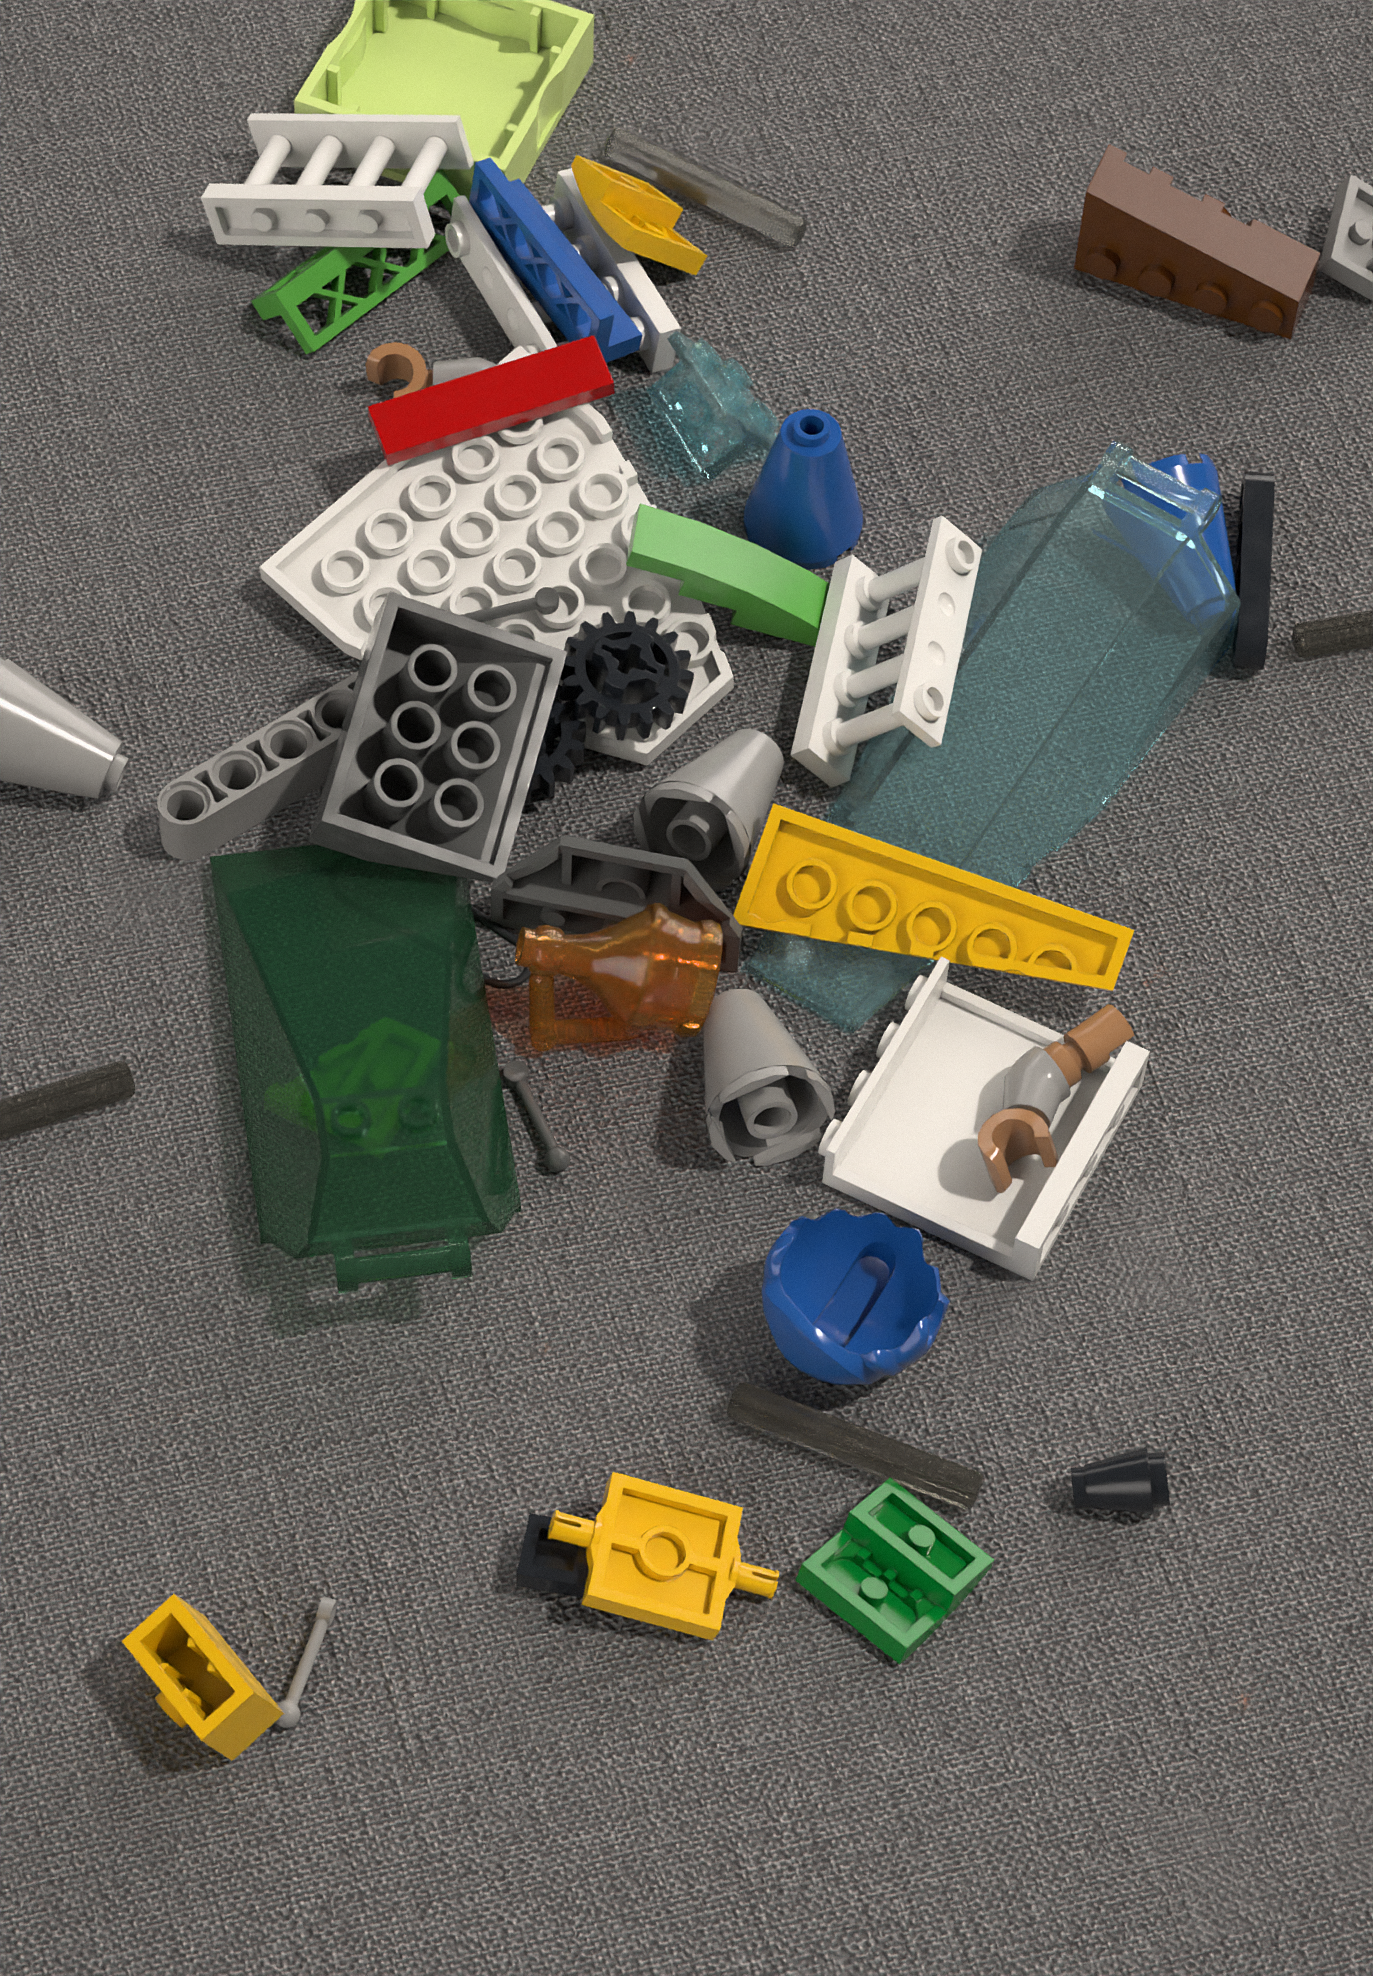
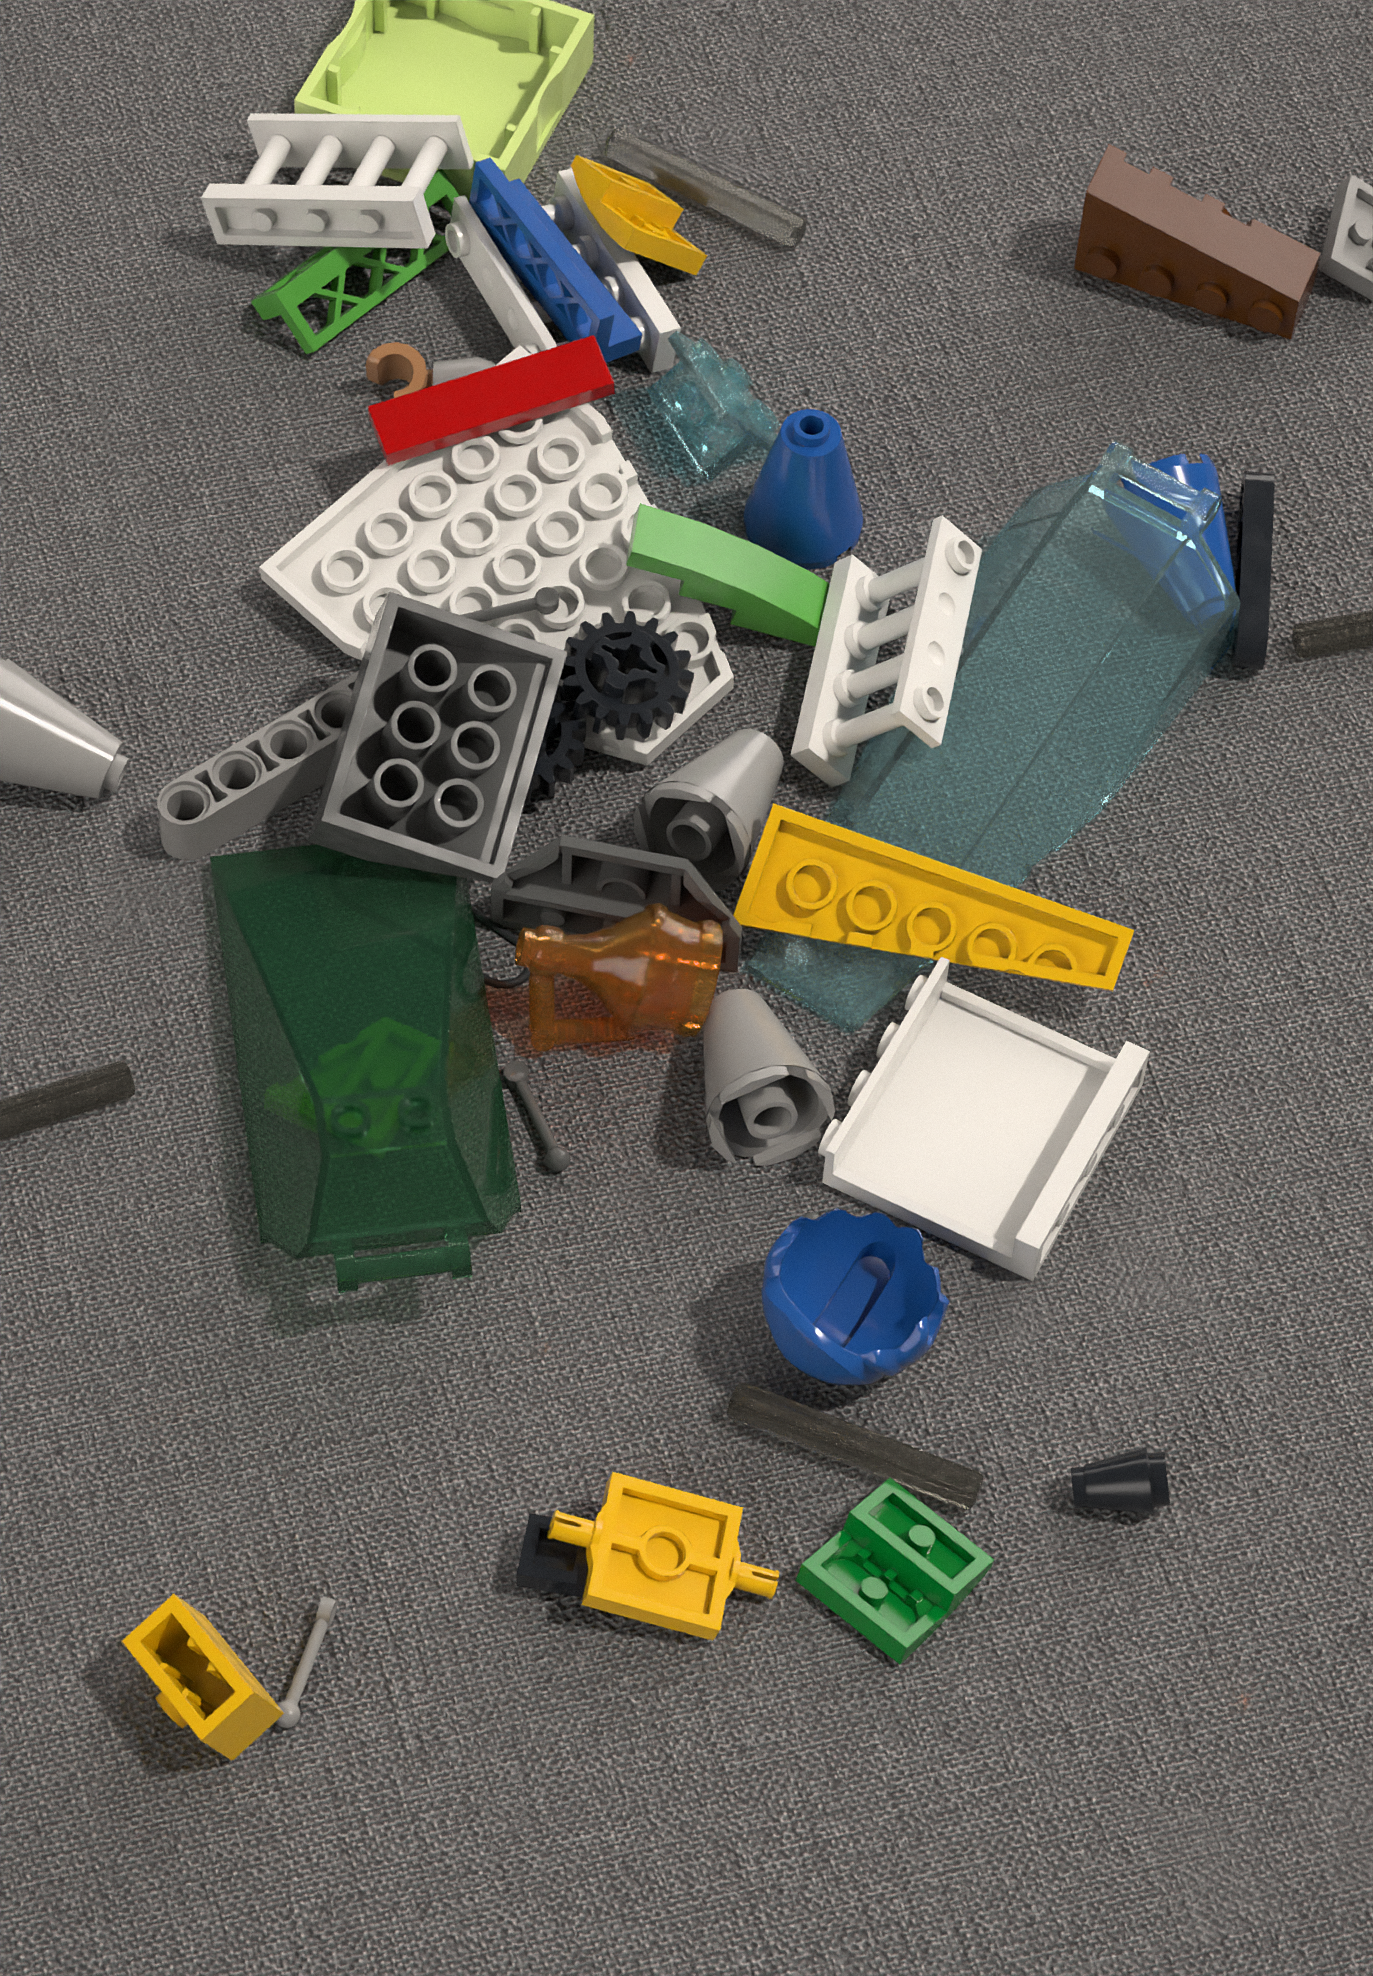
medium nougat piece [978,1004,1135,1193] -> none

